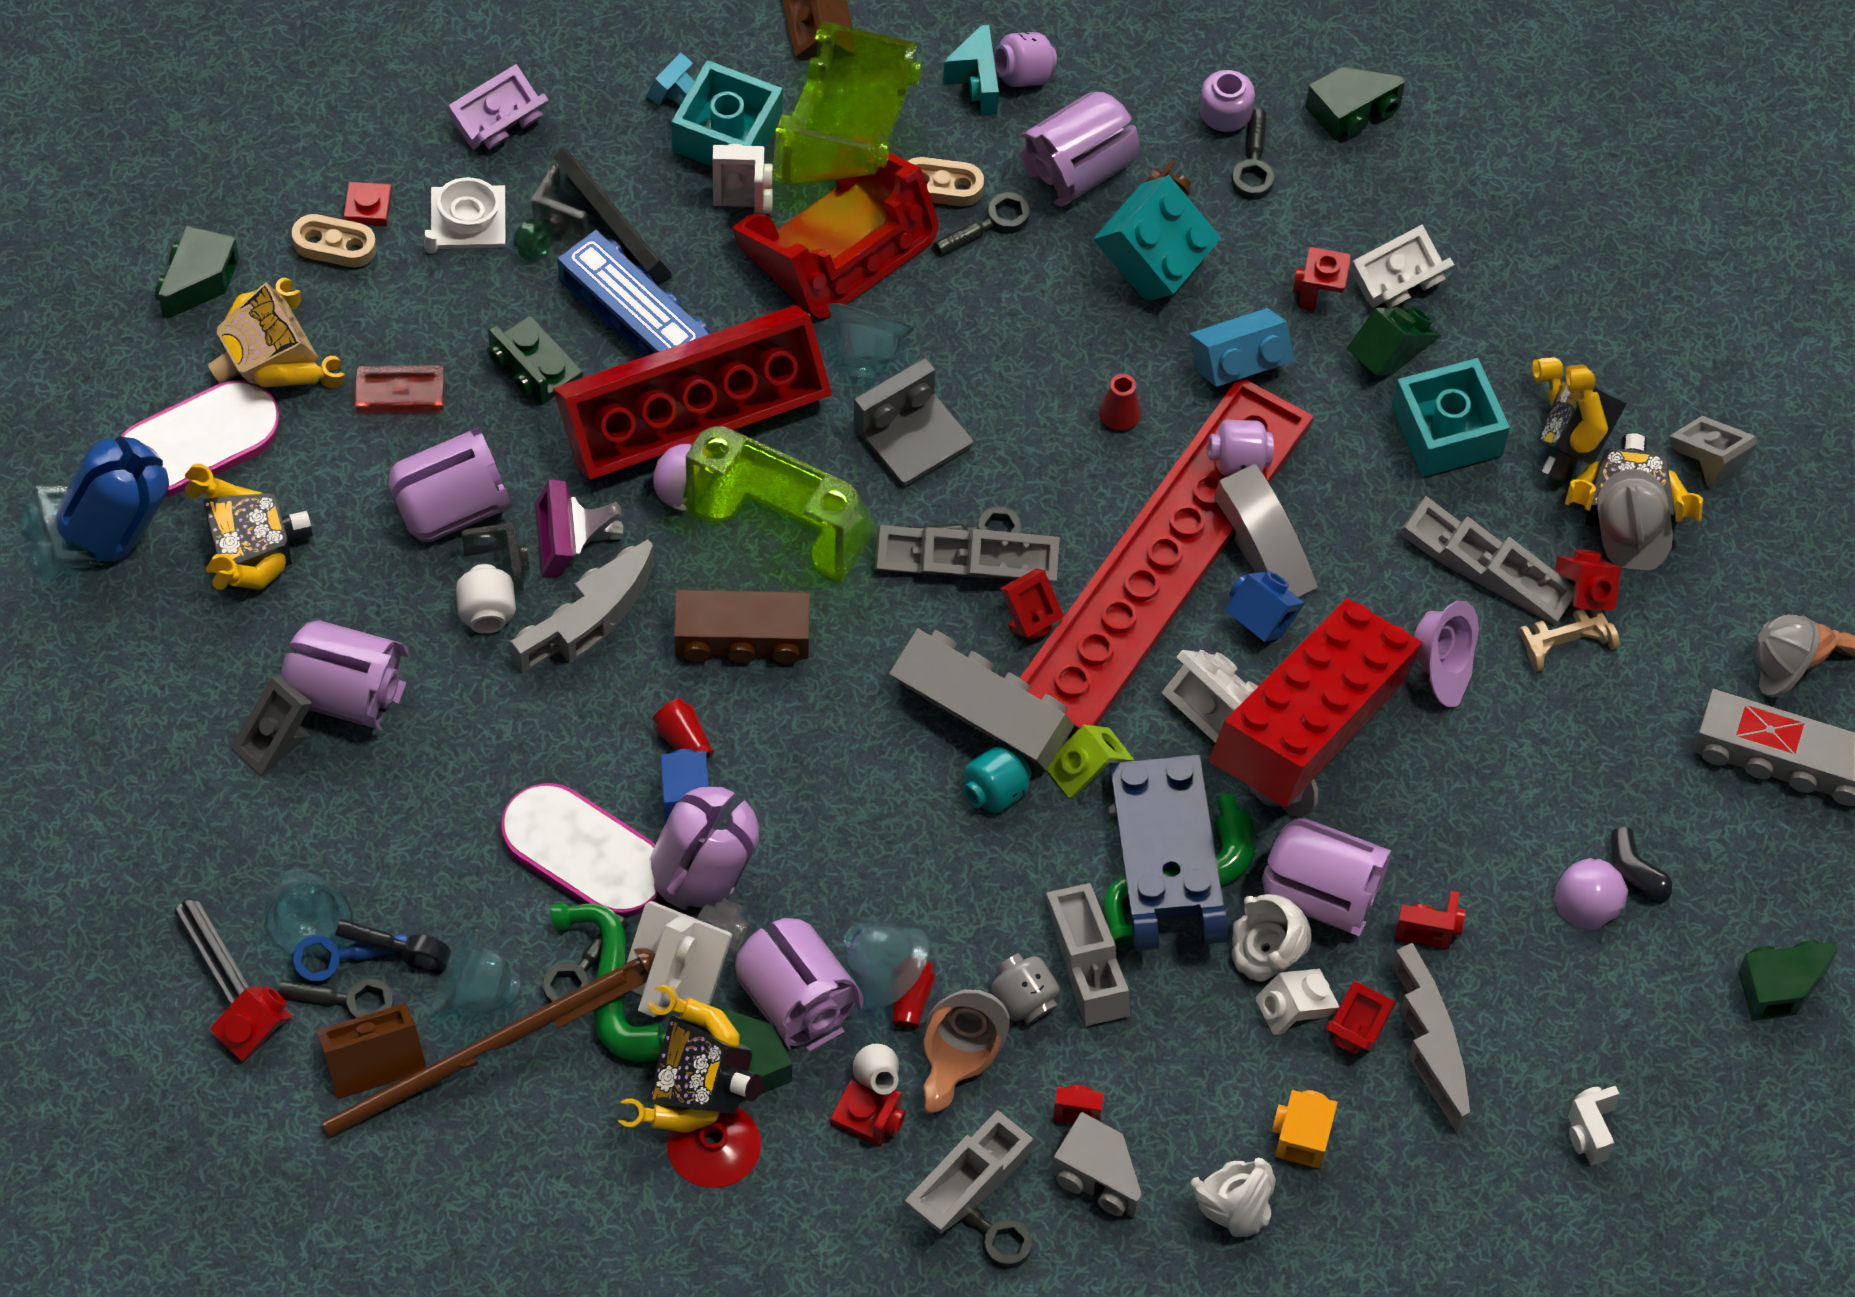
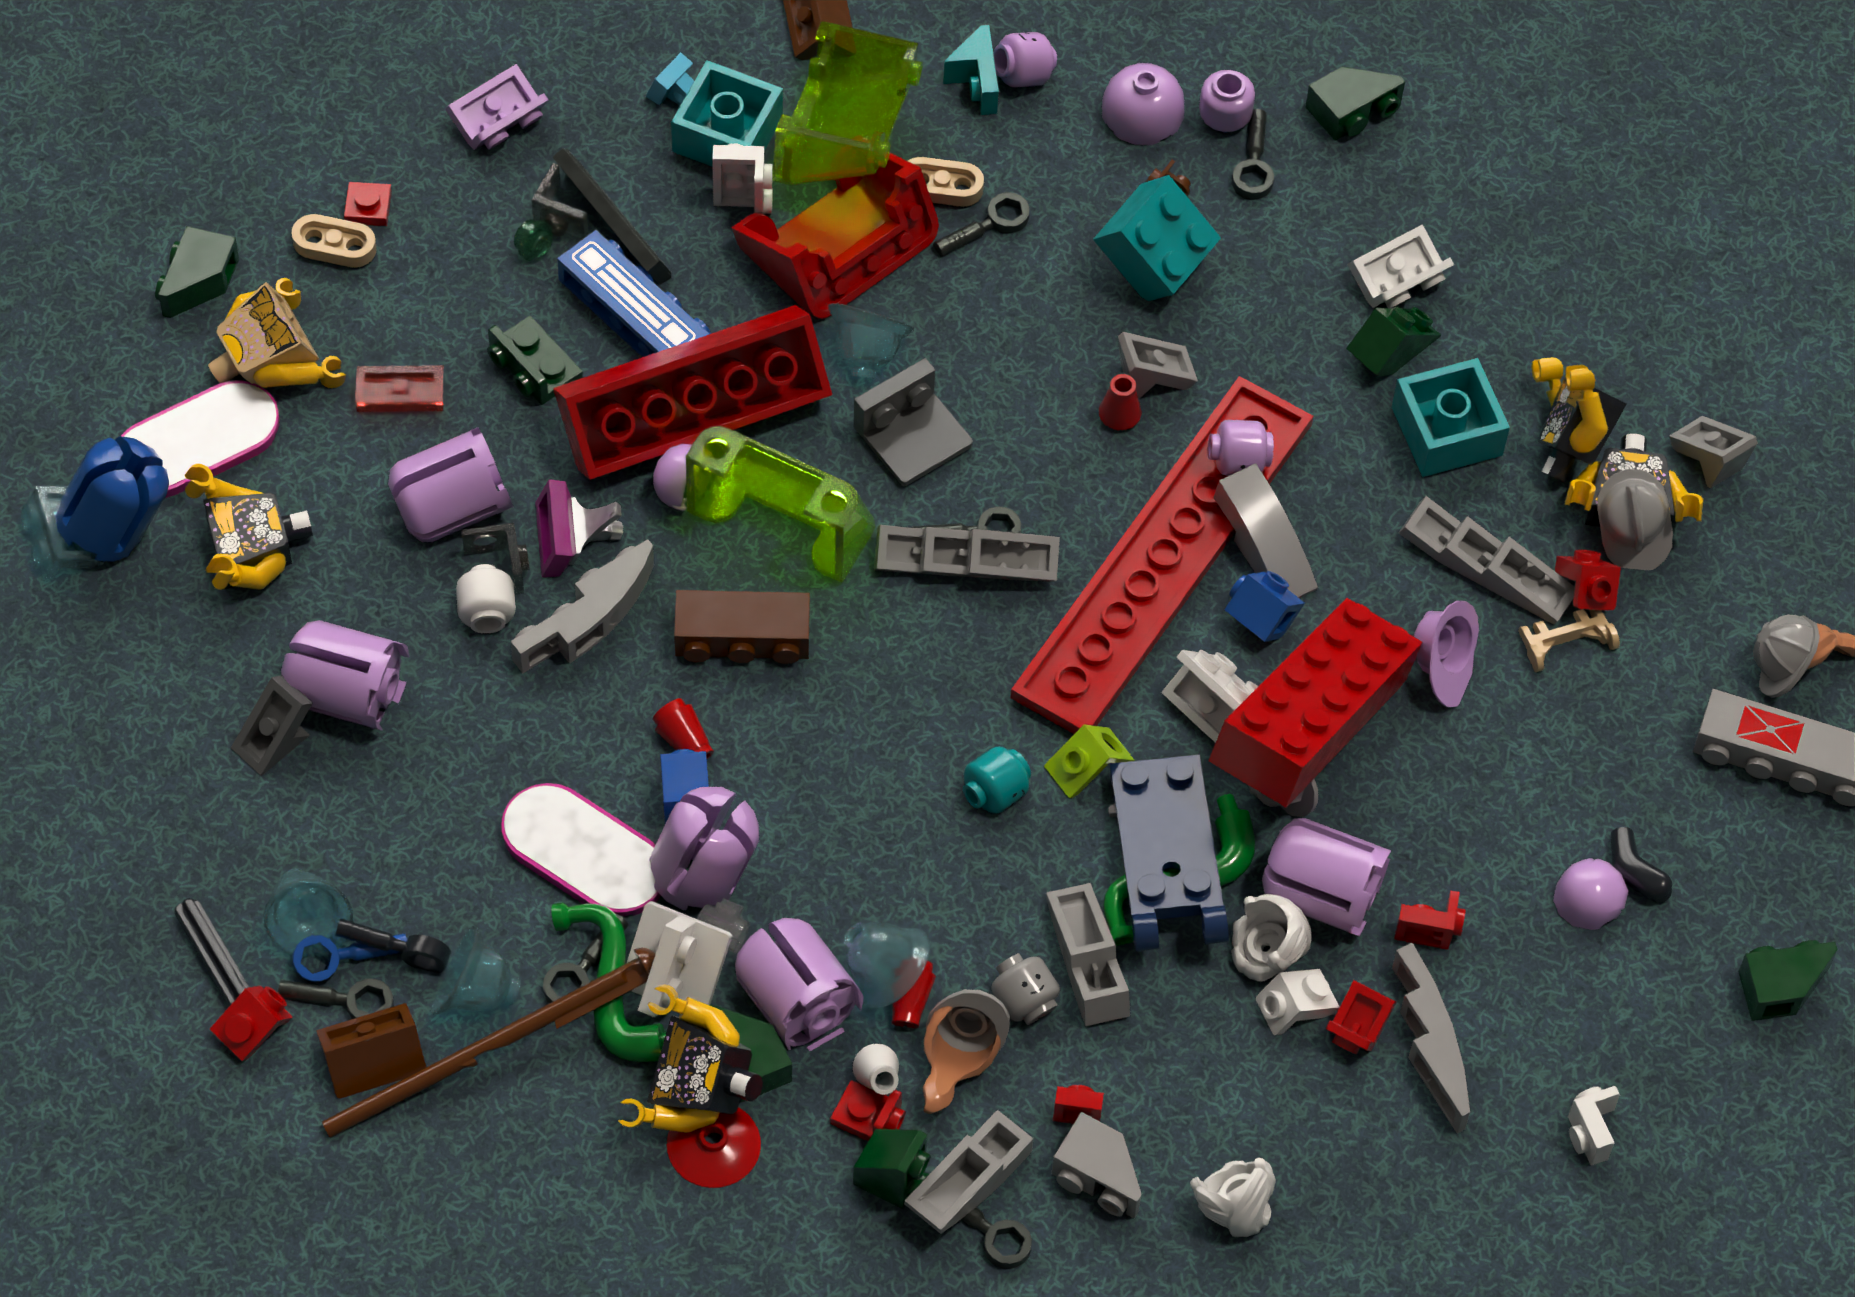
white hat [424,177,506,254] -> none
light grey brick [889,628,1075,771] -> none
red bracket [1000,568,1064,639] -> none
lavender cylinder [1019,92,1139,207] -> none
dark azure brick [1189,308,1295,387] -> none
light orange brick [1272,1090,1338,1169] -> none
red bracket [1293,247,1351,310] -> none
none -> dark green slope [853,1129,931,1209]
none -> lavender cylinder [1102,63,1184,145]
none -> light grey slope [1118,332,1198,399]

